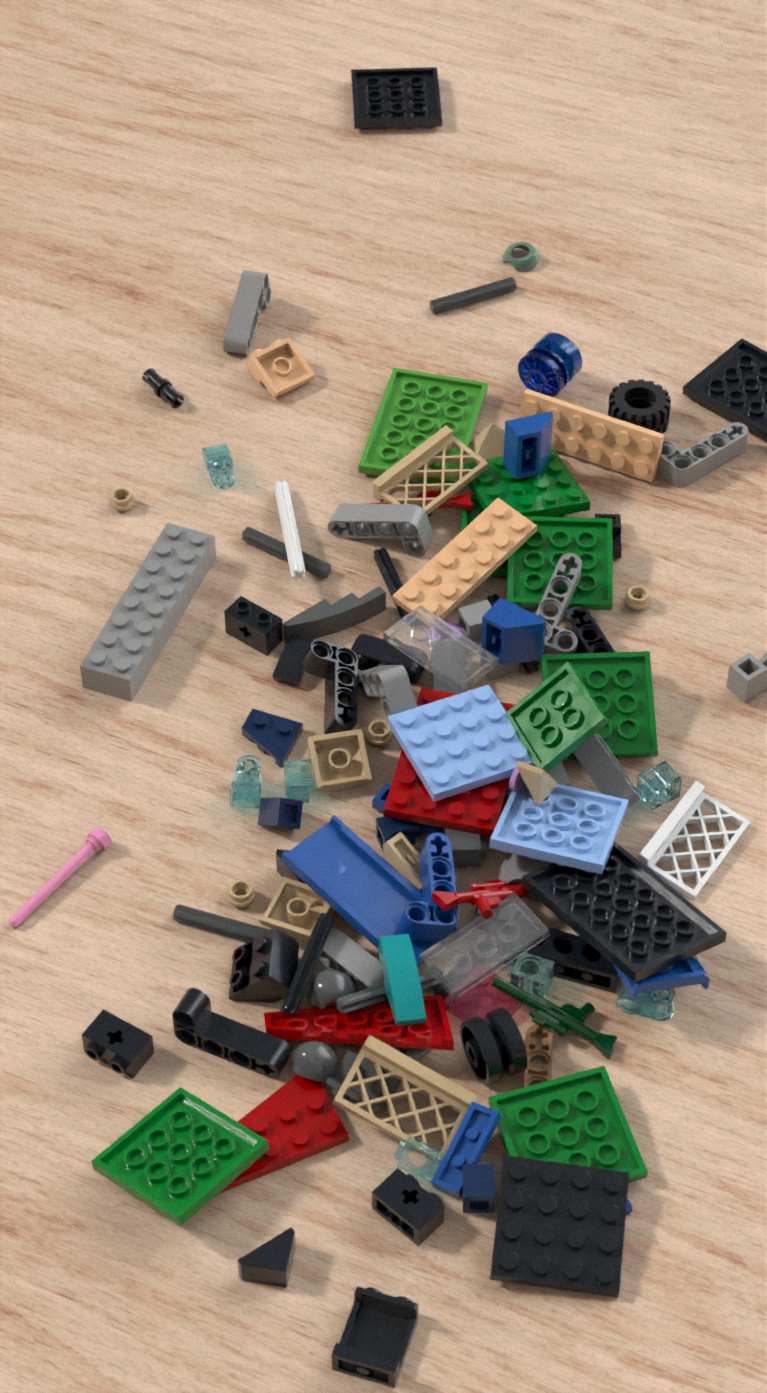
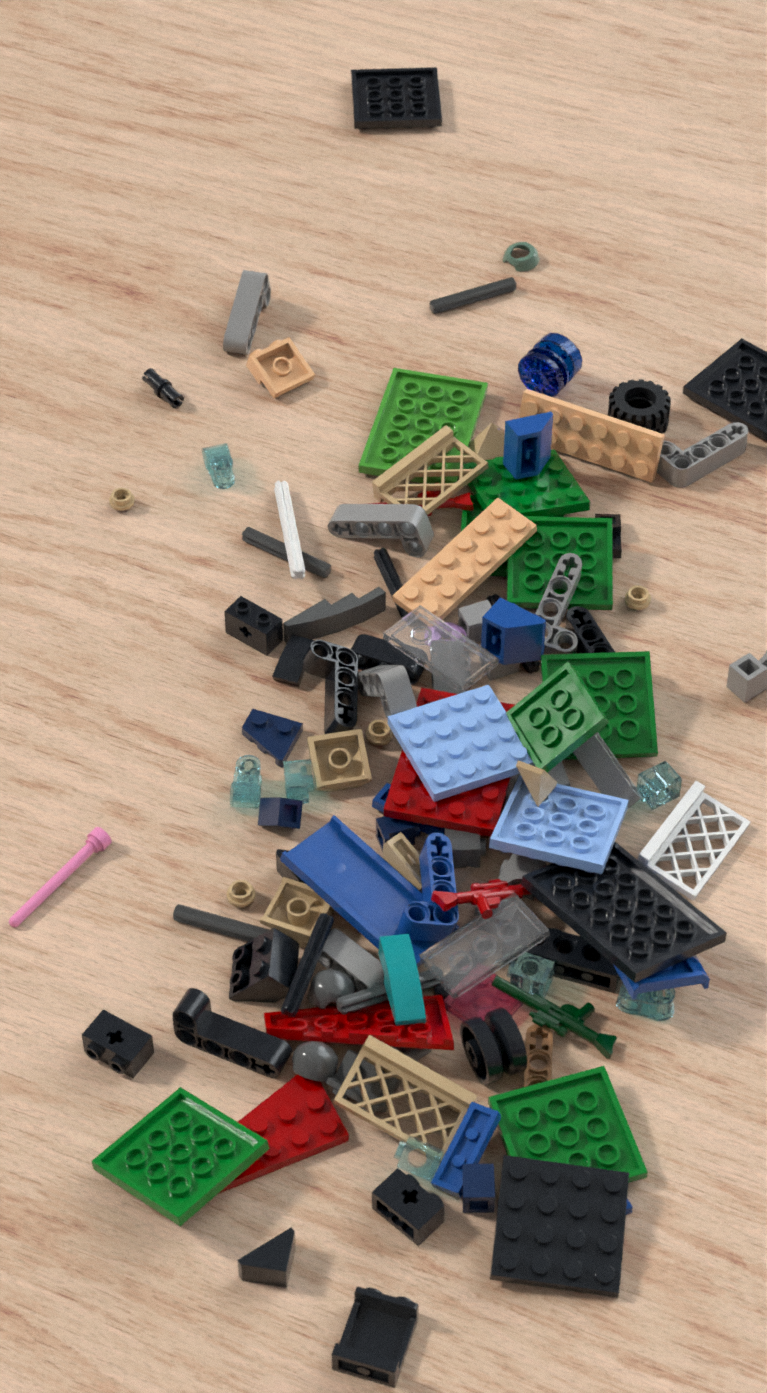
light grey brick [80,523,216,702] -> none
lavender piece [509,767,524,792] -> none

